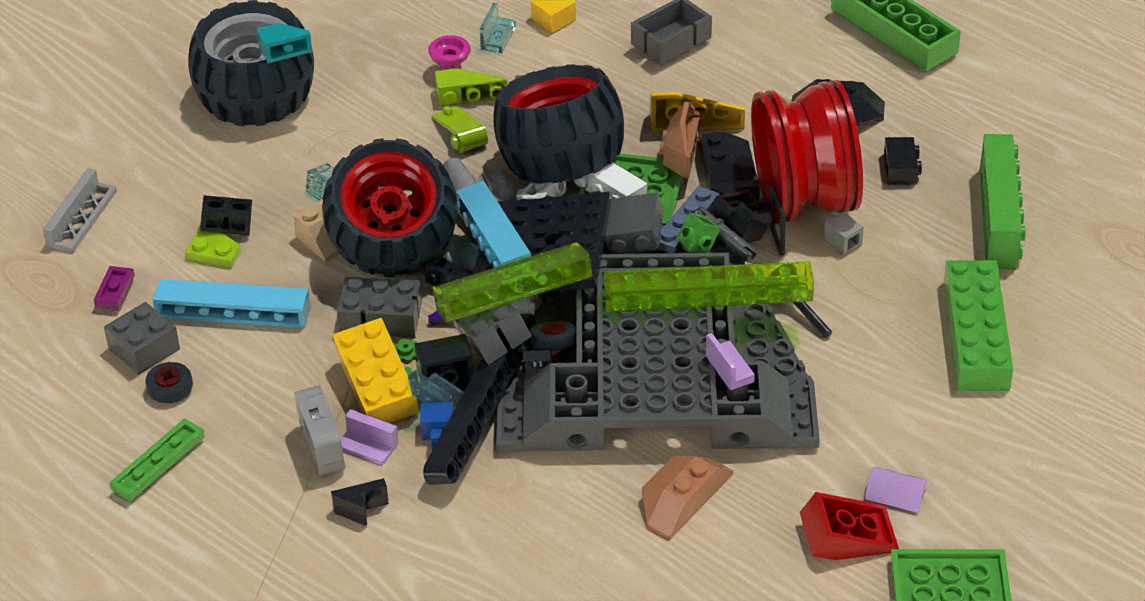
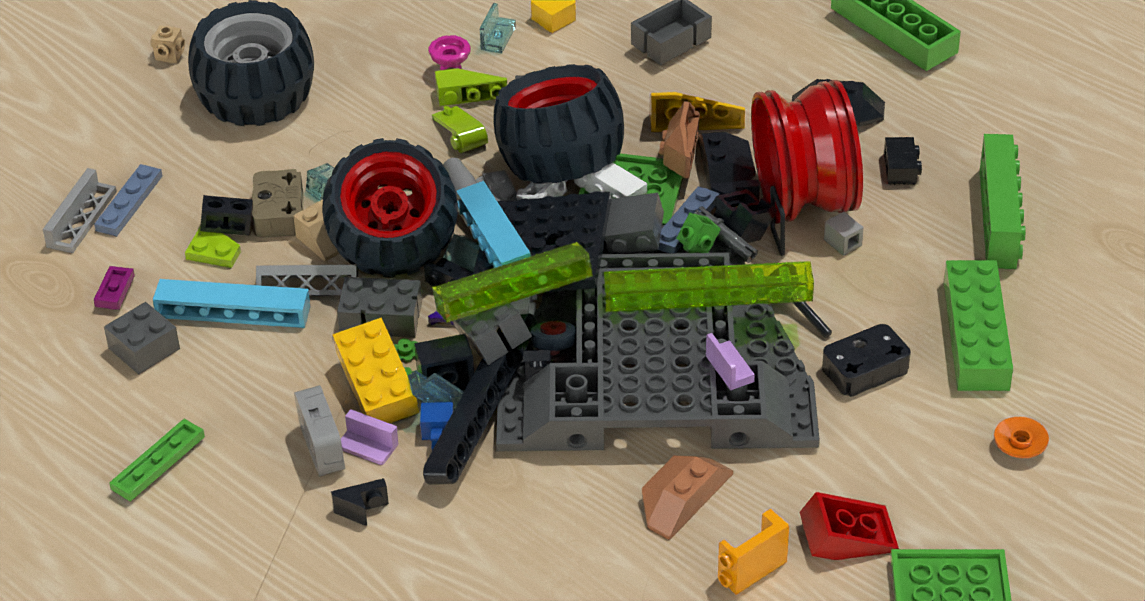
black wheel [145,362,193,403] -> none
teal slope [257,23,312,64] -> none
lavender panel [865,467,929,512] -> none
none -> sand blue plate [94,164,163,236]
none -> tan brick [150,25,185,63]
none -> dark tan axle [252,169,304,237]
none -> light grey fence [256,265,359,296]
none -> light orange panel [717,509,789,595]
none -> black axle [822,324,911,397]
none -> orange dish [994,417,1049,458]

